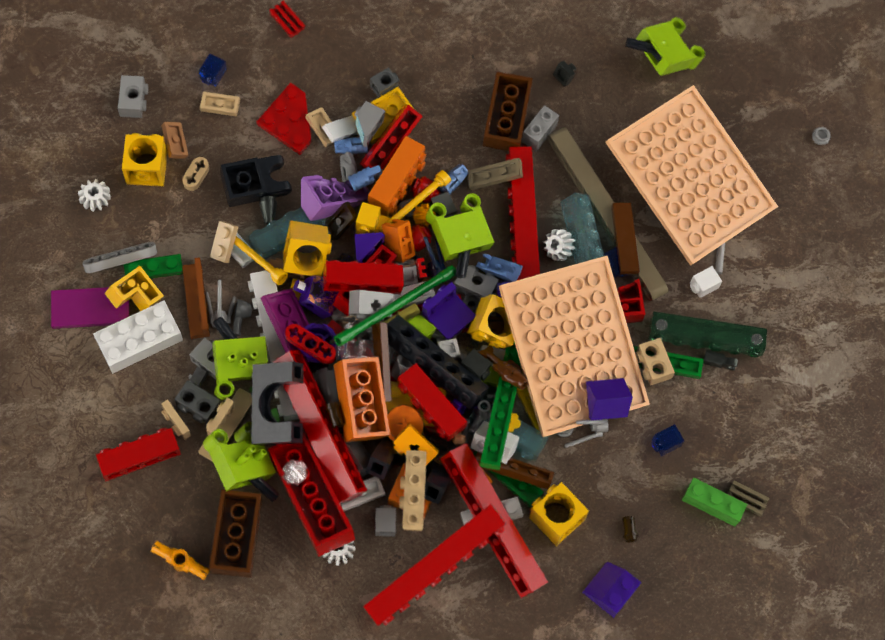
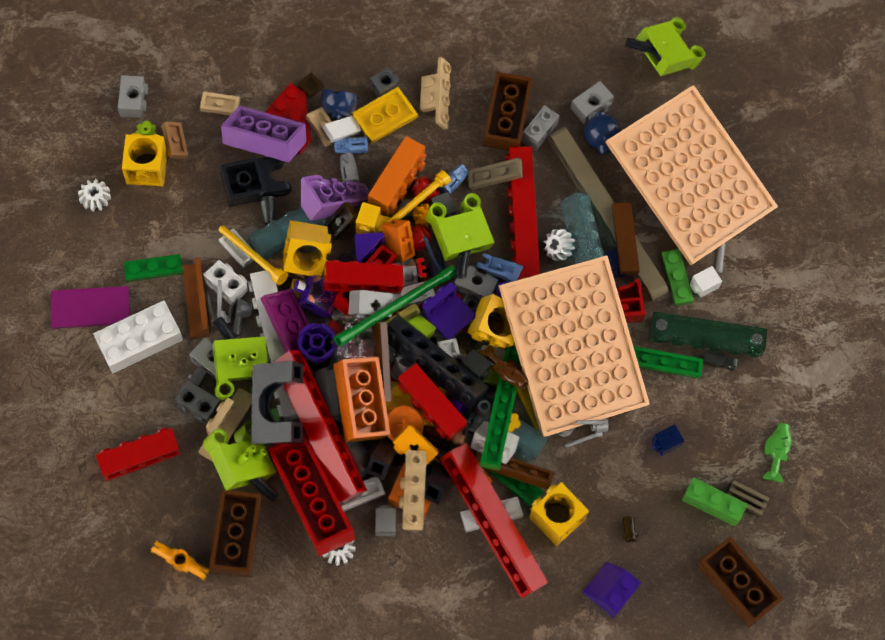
light grey beam [82,242,157,273] -> none
yellow brick [104,266,164,311] -> none
tan plate [161,399,191,440] -> none
tan beam [183,157,209,191] -> none
clear blue brick [199,53,227,86] -> none
tan plate [210,221,238,263] -> none
red tile [269,1,305,38] -> none
clear gear [283,460,308,485] -> none
red beam [285,324,336,364] -> none
dark brown pin [325,402,345,429] -> none
medium blue hinge [348,165,383,192] -> none
light grey slope [355,101,385,147] -> none
red brick [359,105,423,170] -> none
red brick [363,504,507,626] -> none
pearl dark grey tile [553,60,577,87] -> none
dark purple slope [586,378,633,420] -> none
tan brick [635,338,675,386] -> none
light grey plate [812,127,831,145] -> none
none -> lime plant [136,121,156,136]
none -> white brick [203,260,248,306]
none -> medium lavender brick [221,106,306,162]
none -> dark brown plate [298,73,324,99]
none -> dark blue cylinder [321,89,359,120]
none -> tan bracket [420,57,451,130]
none -> light grey brick [570,81,614,124]
none -> dark blue brick [584,112,621,155]
none -> bright green plate [661,249,694,306]
none -> reddish brown brick [696,536,783,628]
none -> bright green animal [763,423,792,483]

